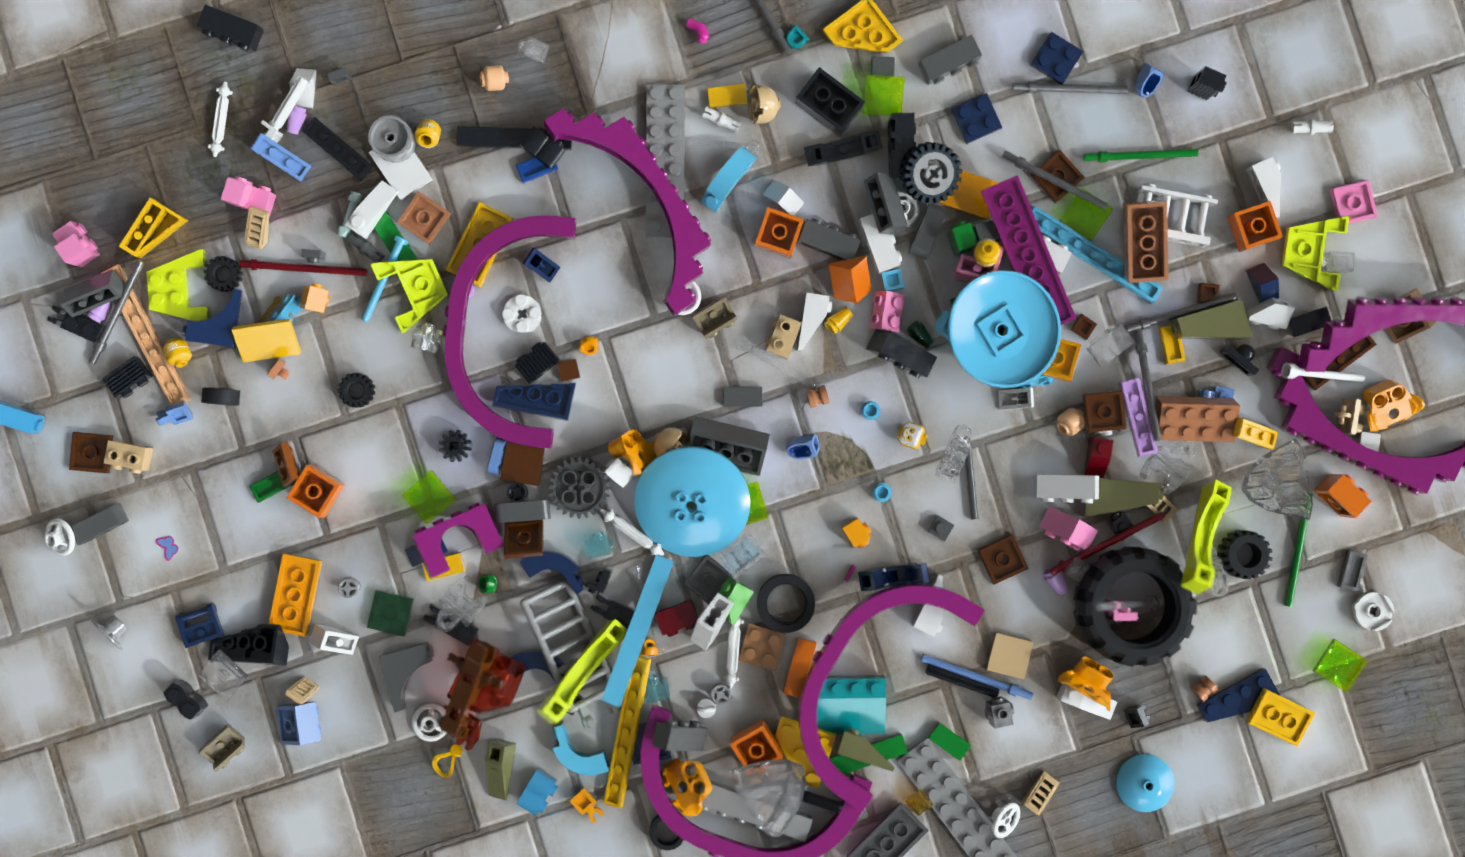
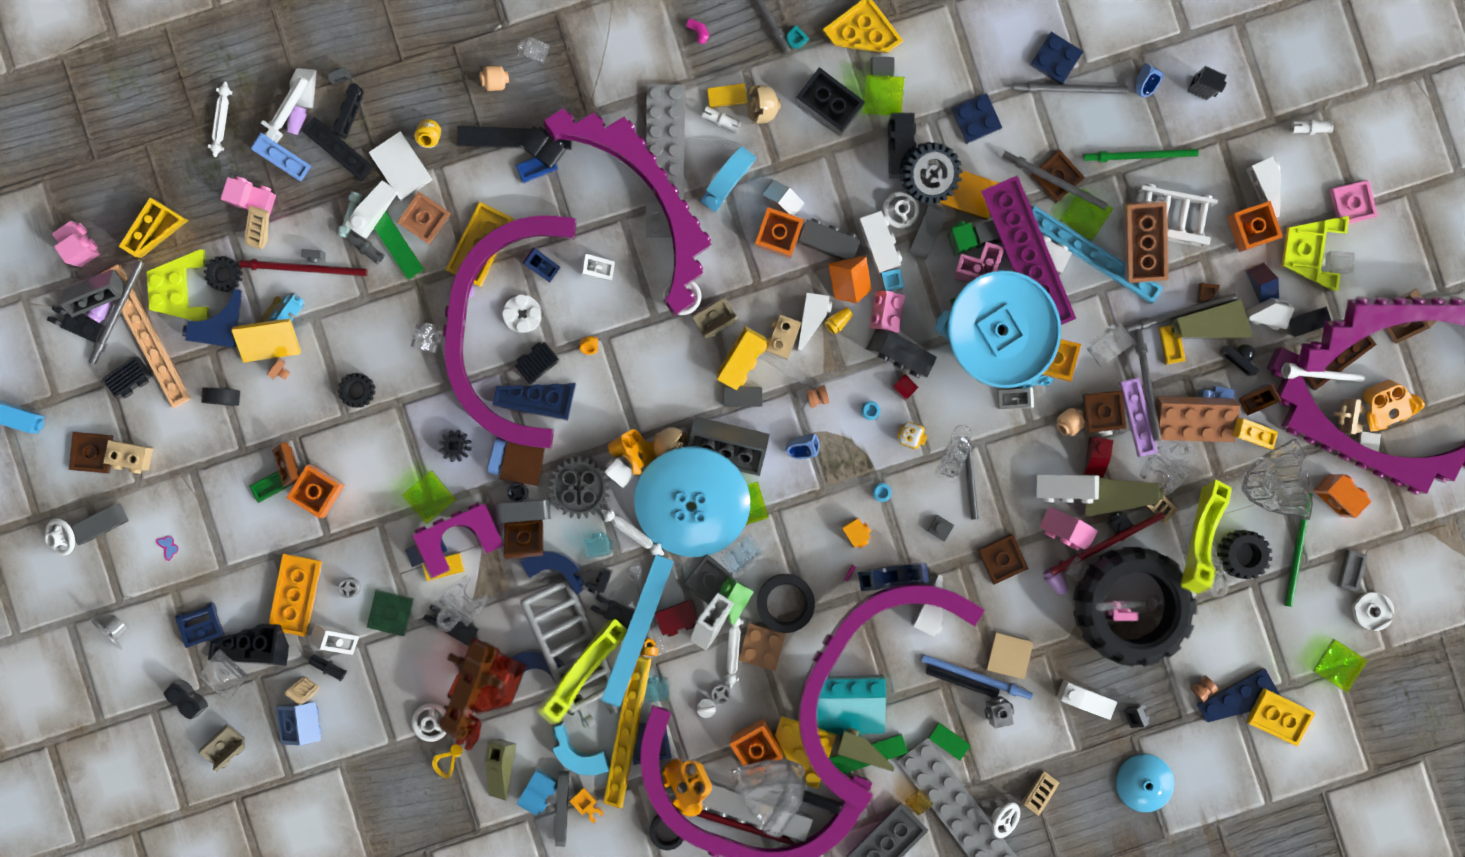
medium blue plate [155,401,193,426] -> none
yellow head [163,338,192,367] -> none
black brick [197,5,264,51] -> none
light orange brick [299,283,329,313] -> none
medium azure bar [362,235,408,322] -> none
light grey wheel [368,115,416,163] -> none
neon yellow wing [371,259,448,333] -> none
dark grey arch [379,642,434,713] -> none
green tile [478,574,498,594] -> none
reddish brown tile [557,359,581,382] -> none
dark grey brick [652,719,708,751] -> none
orange tile [783,637,817,698] -> none
black slope [804,129,883,167] -> none
dark grey brick [864,172,908,235] -> none
clear green cone [906,320,934,348] -> none
dark grey brick [918,34,982,85] -> none
yellow head [974,239,1000,267] -> none
light orange piece [1058,656,1114,711] -> none
reddish brown tile [1070,313,1097,340] -> none
none -> black axle [308,654,347,682]
none -> black hinge [333,83,364,139]
none -> dark grey beam [555,771,570,847]
none -> white slope [580,254,615,280]
none -> dark red bar [676,808,795,845]
none -> yellow brick [716,326,767,390]
none -> dark red slope [892,374,919,401]
none -> reddish brown slope [1238,384,1282,416]

